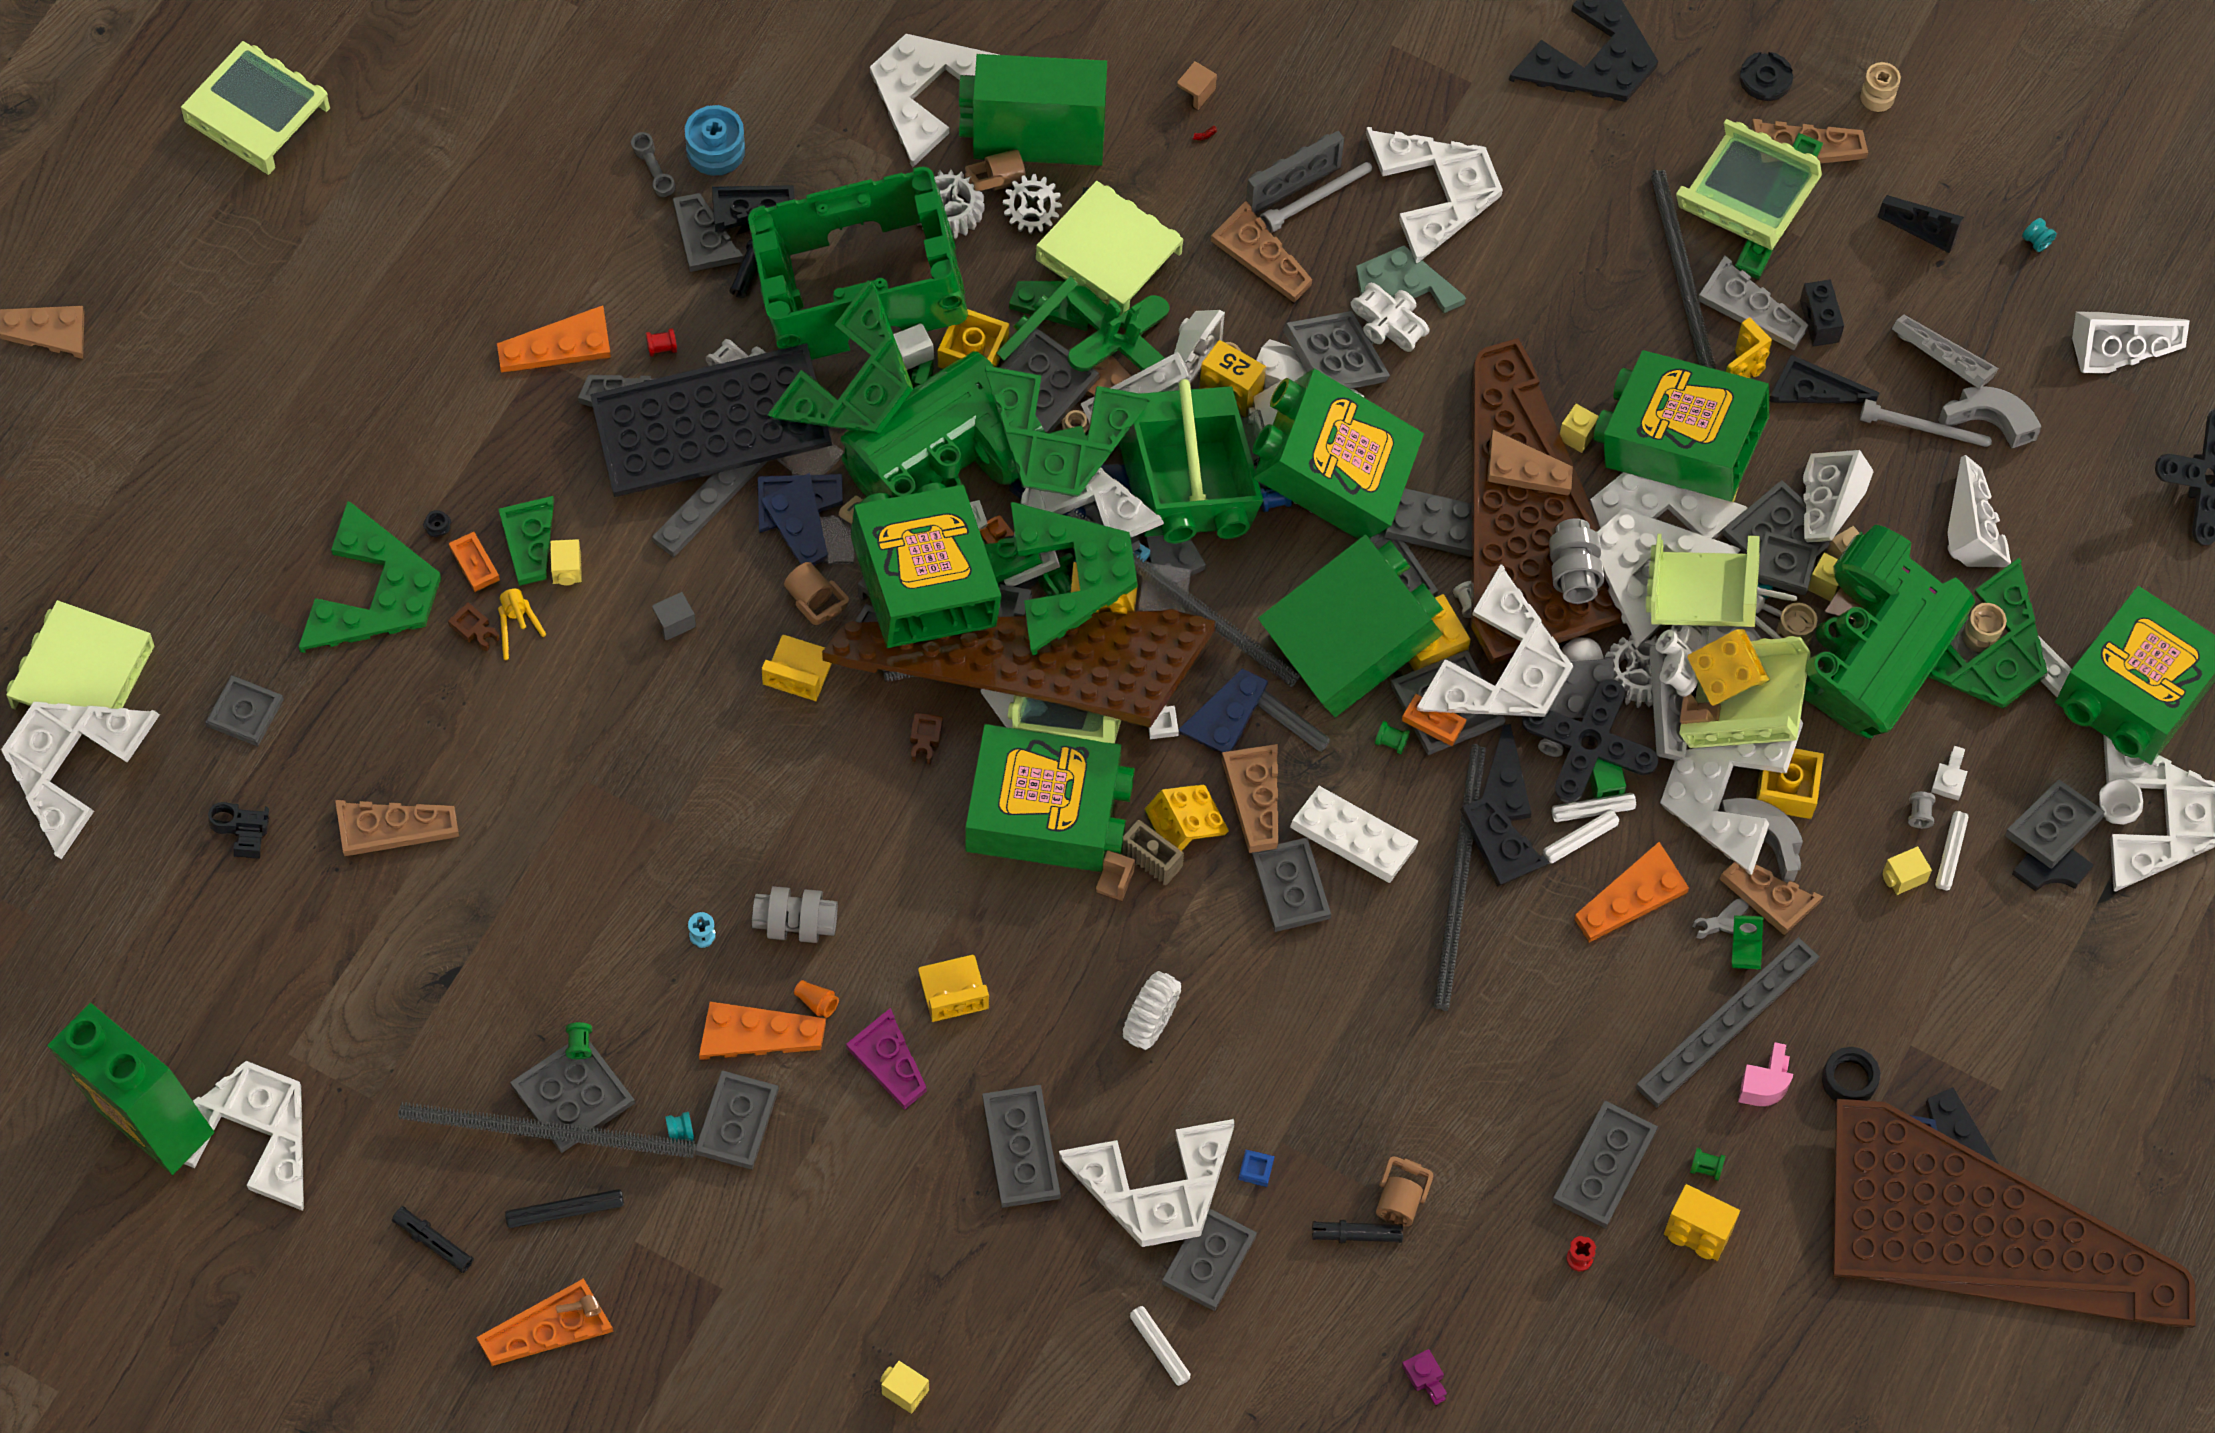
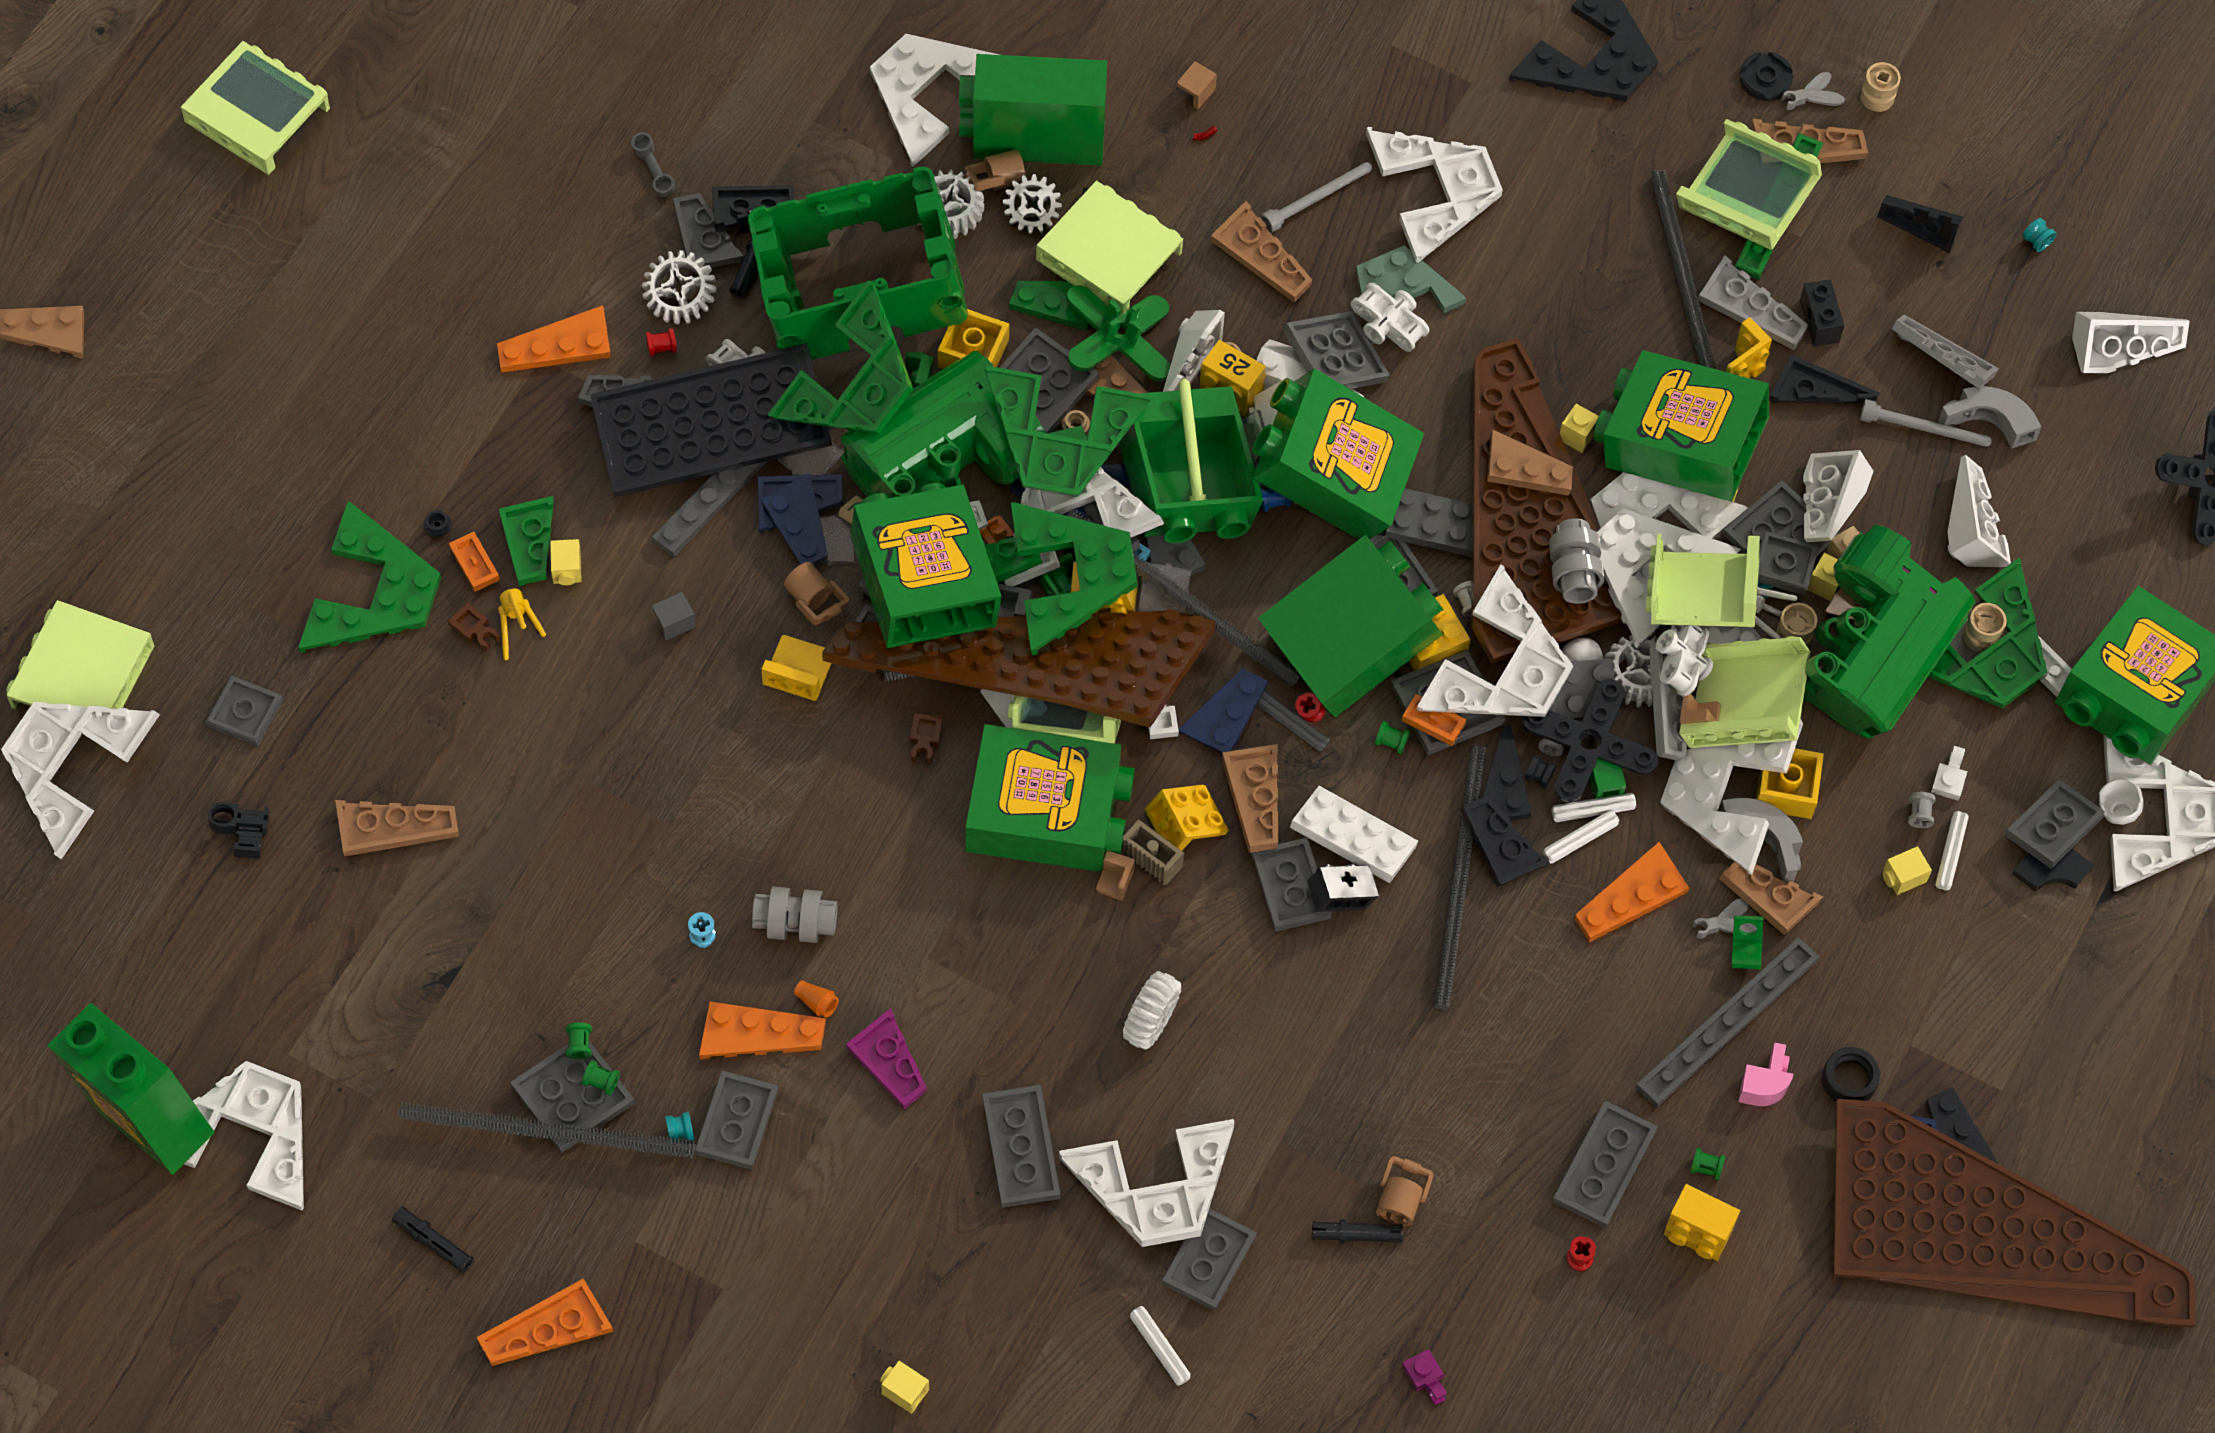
black axle [505,1189,624,1228] -> none
medium nougat hand [556,1295,601,1317] -> none
dark azure wheel [685,105,745,176] -> none
white panel [893,324,934,370] -> none
yellow bracket [918,955,989,1022] -> none
green wing [997,276,1078,360] -> none
white plate [1081,352,1191,423] -> none
blue tile [1238,1150,1274,1187] -> none
dark grey plate [1246,131,1344,214] -> none
yellow bracket [1687,629,1770,706] -> none
none -> green bush [582,1060,620,1096]
none -> white gear [642,250,717,325]
none -> red bush [1295,692,1326,723]
none -> brick [1307,864,1379,912]
none -> black wheel [1524,755,1557,790]
none -> light grey piece [1781,72,1845,110]

